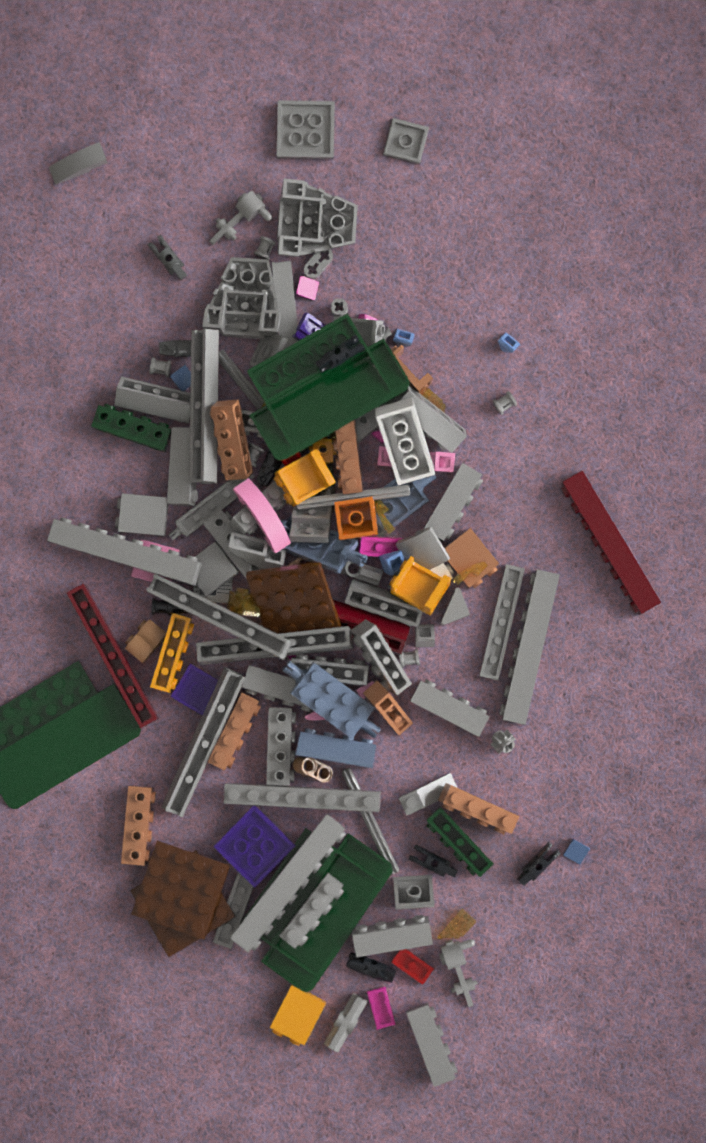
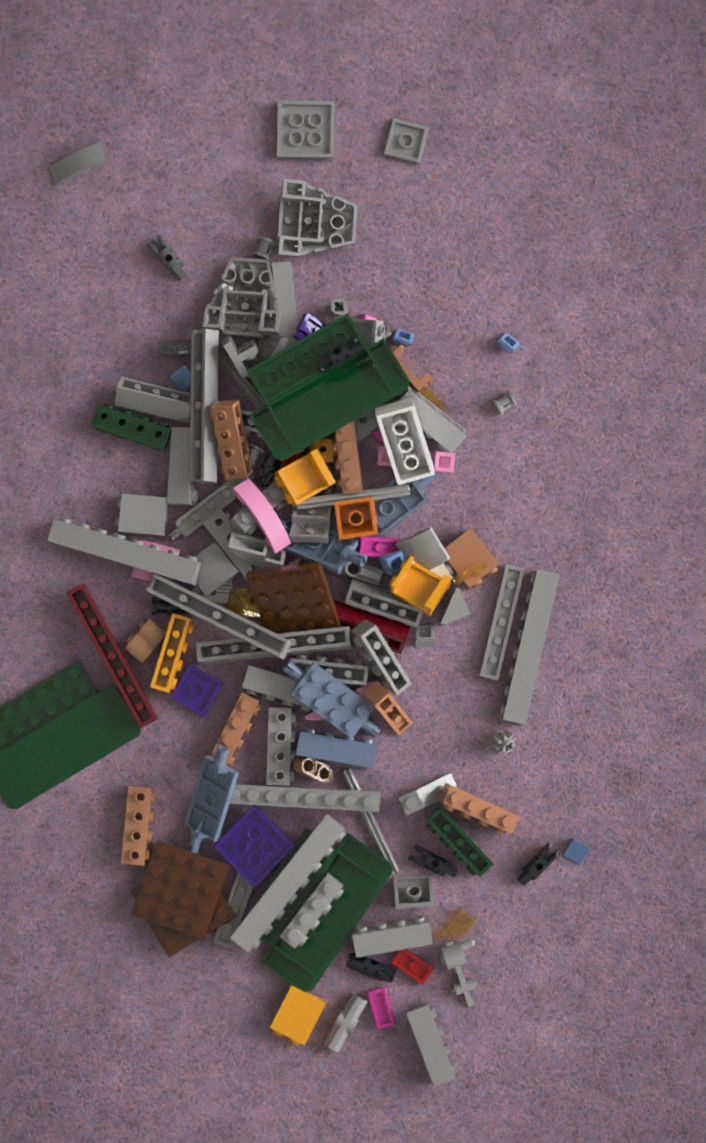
light grey bush [149,357,172,377] -> none
light grey tile [161,667,245,817] -> none
light grey piece [209,191,272,245] -> none
slope [296,276,319,301] -> none
light grey beam [304,249,333,280] -> none
clear yellow slope [374,500,395,535] -> none
light grey bush [399,648,420,668] -> none
light grey brick [410,679,490,737] -> none
light grey brick [424,463,483,542] -> none
dark red brick [560,471,661,615] -> none
none -> sand blue plate [184,746,239,854]
none -> light grey bracket [223,334,258,379]

